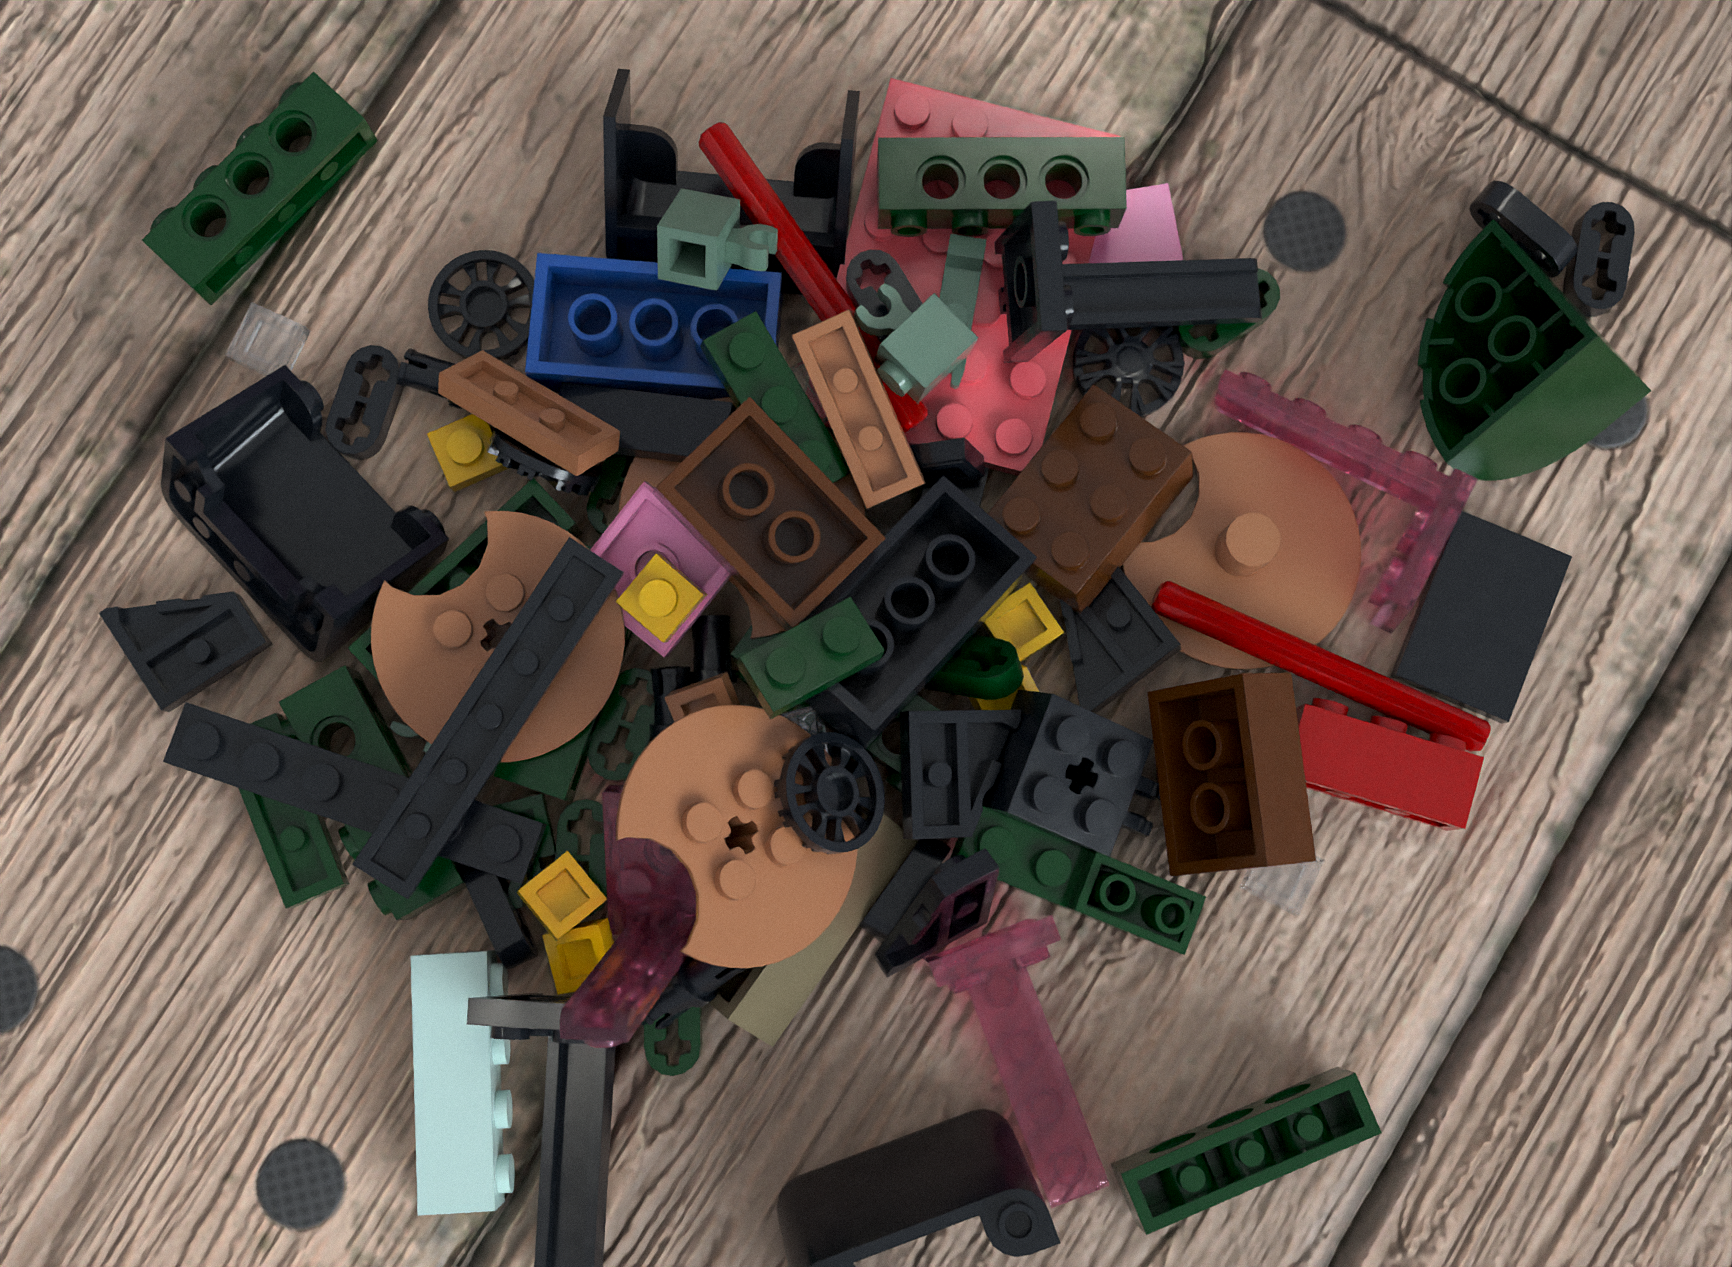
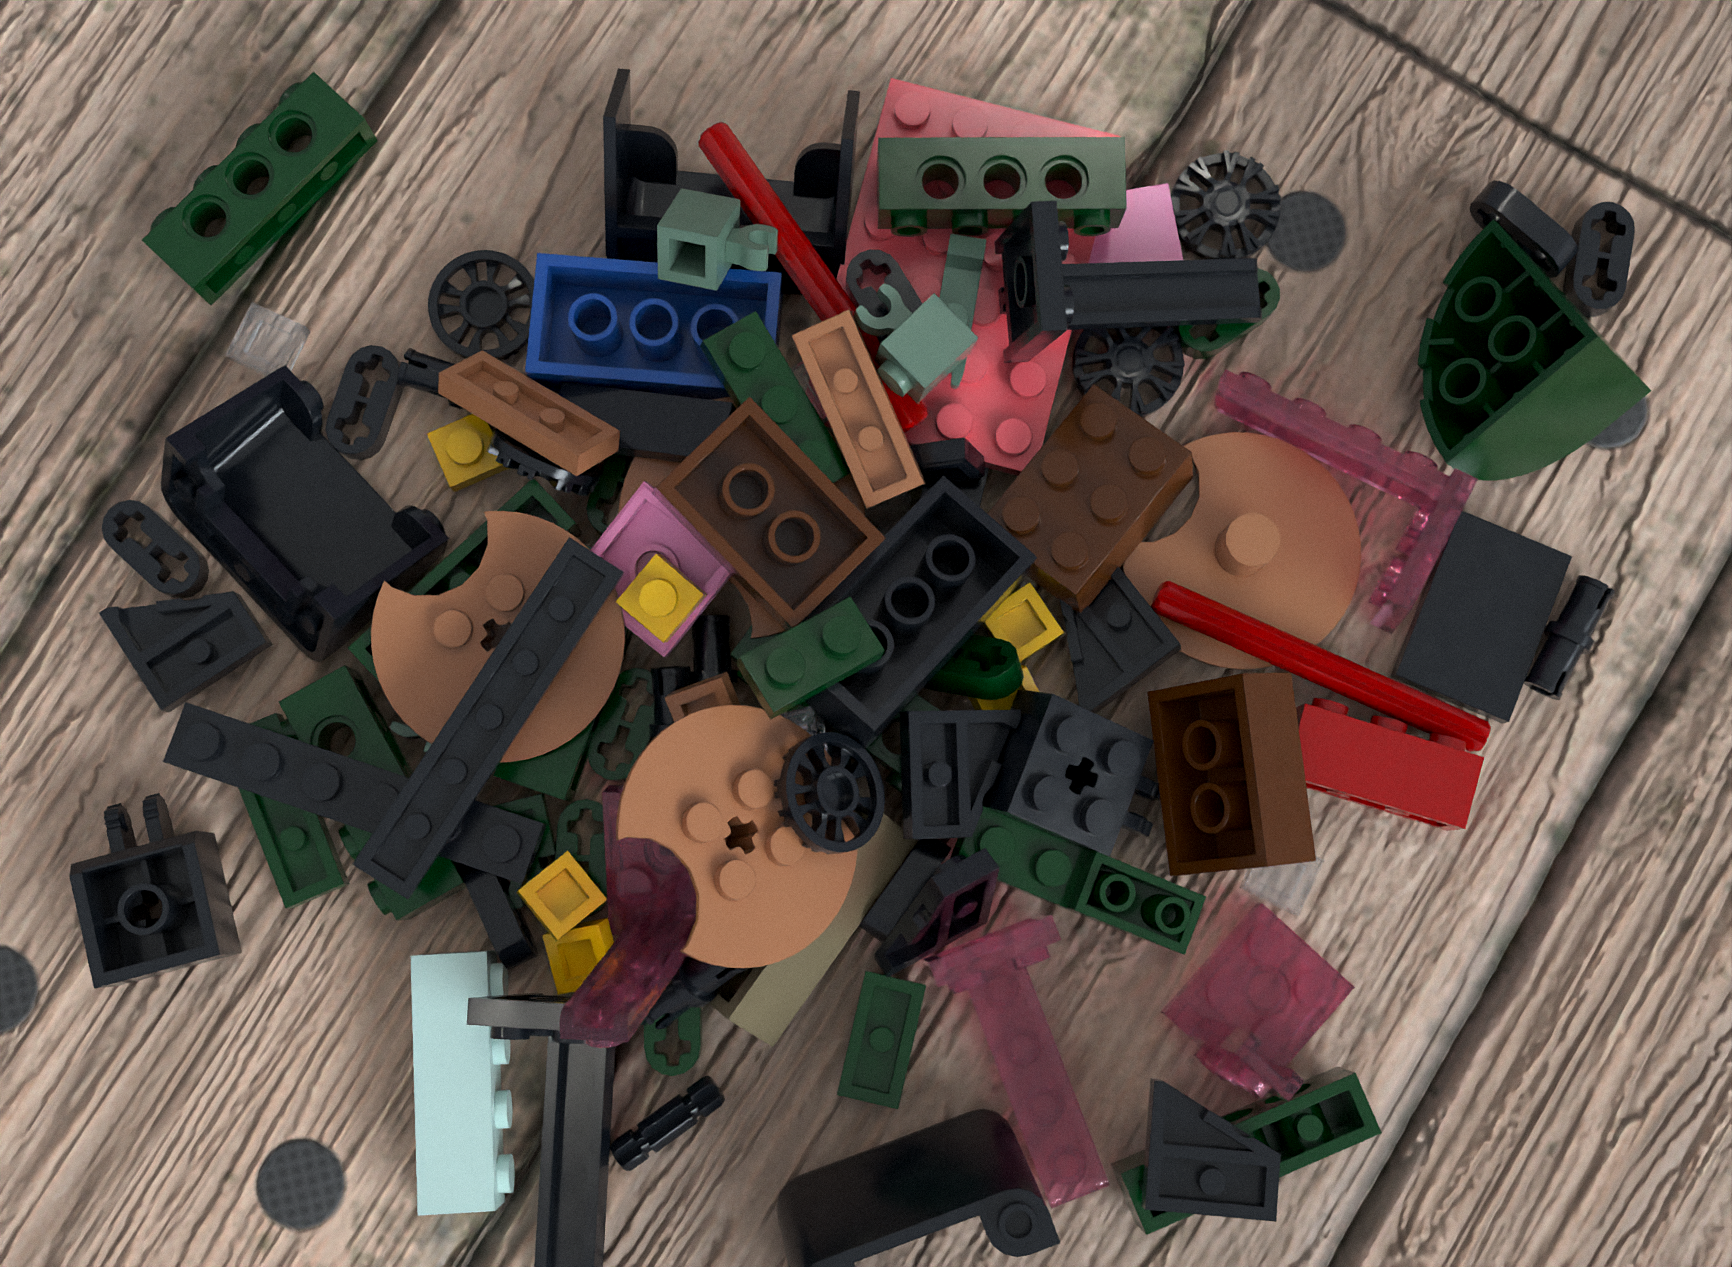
none -> black hinge [69,793,242,989]
none -> black beam [102,500,209,599]
none -> black axle [610,1076,725,1171]
none -> dark green plate [837,970,926,1109]
none -> black wing [1141,1078,1281,1222]
none -> clear pink bracket [1161,903,1355,1101]
none -> black wheel [1171,150,1281,259]
none -> black pin [1524,575,1615,700]

